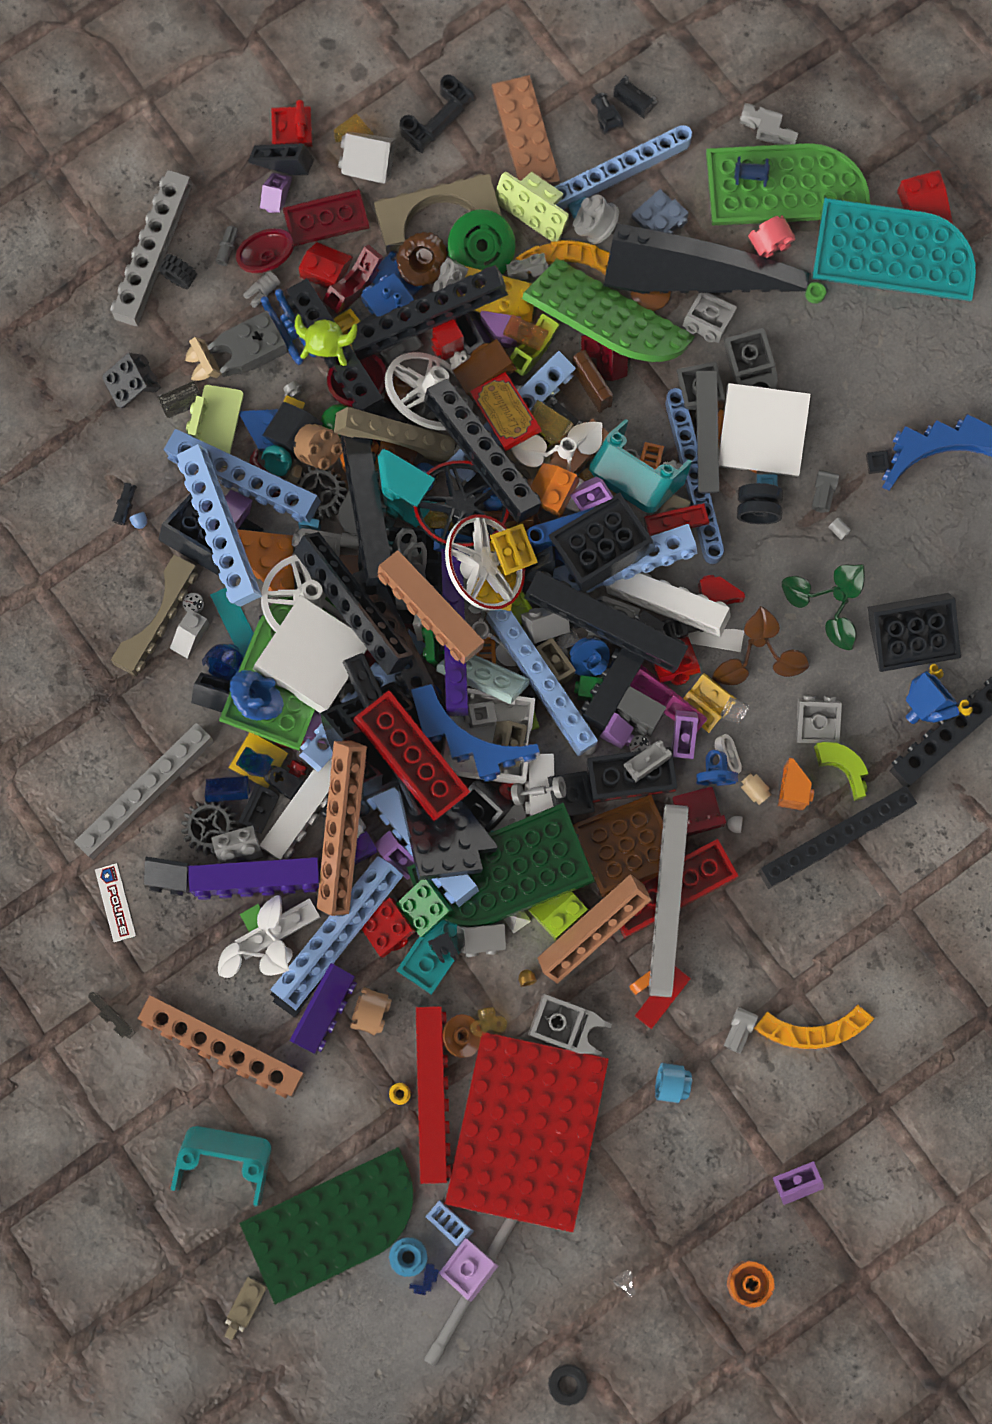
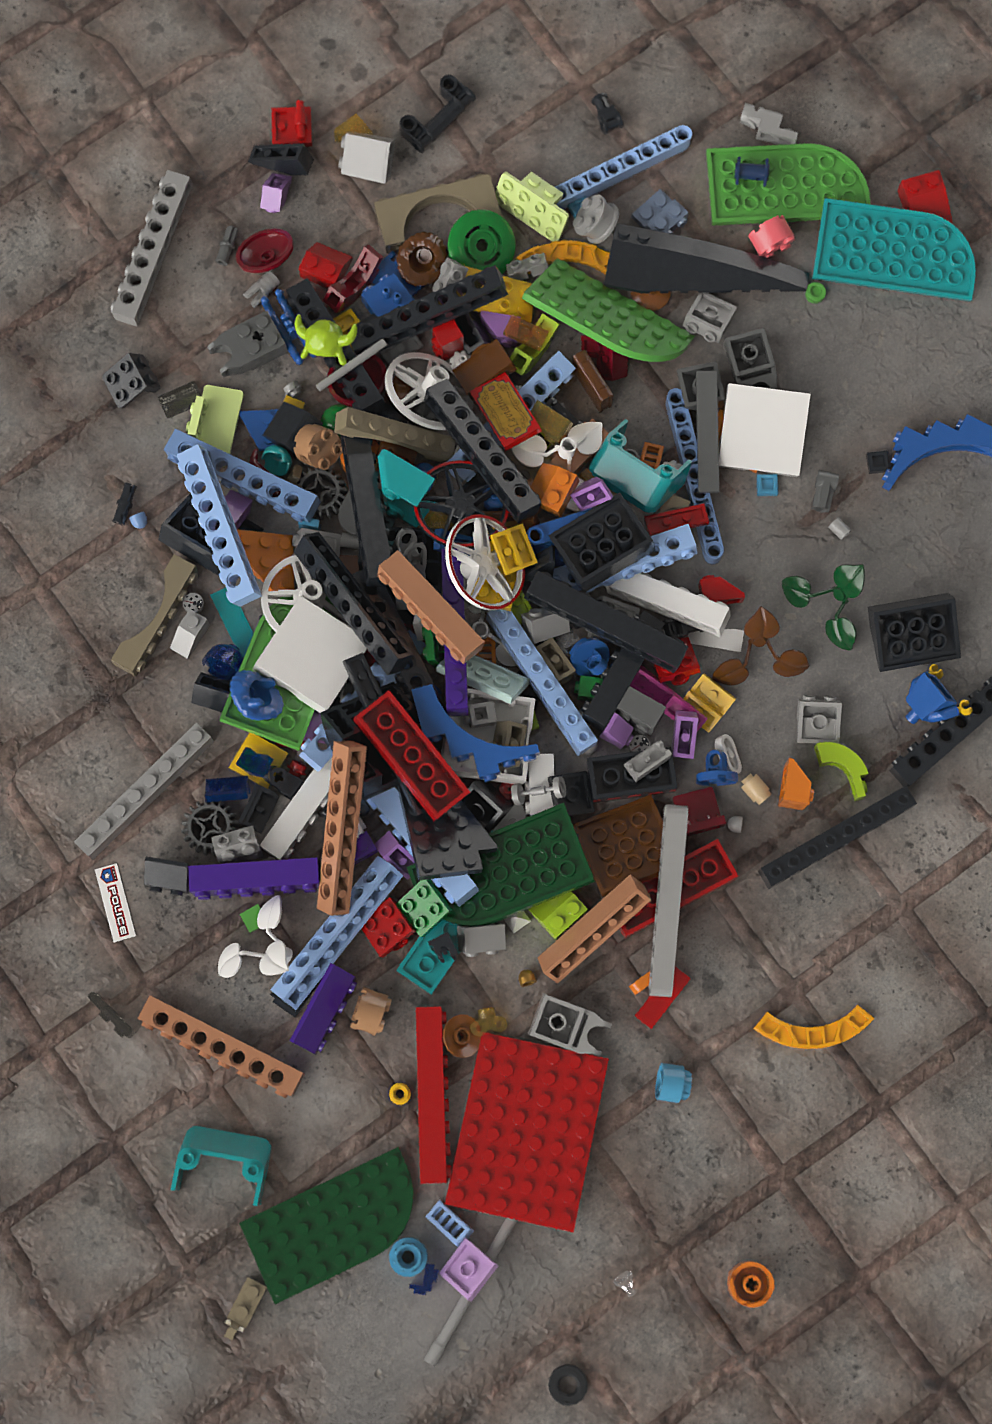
black tyre [158,254,197,289] -> none
tan tile [185,337,221,381] -> none
white plate [235,898,320,960] -> none
dark red plate [282,189,370,247] -> none
nougat plate [492,75,560,186] -> none
black hinge [613,75,657,119] -> none
clear tile [720,697,750,725] -> none
light grey piece [723,1007,758,1053] -> none
black wheel [737,483,783,525] -> none
medium lavender brick [773,1161,824,1205] -> none
none -> light grey bar [316,339,387,392]

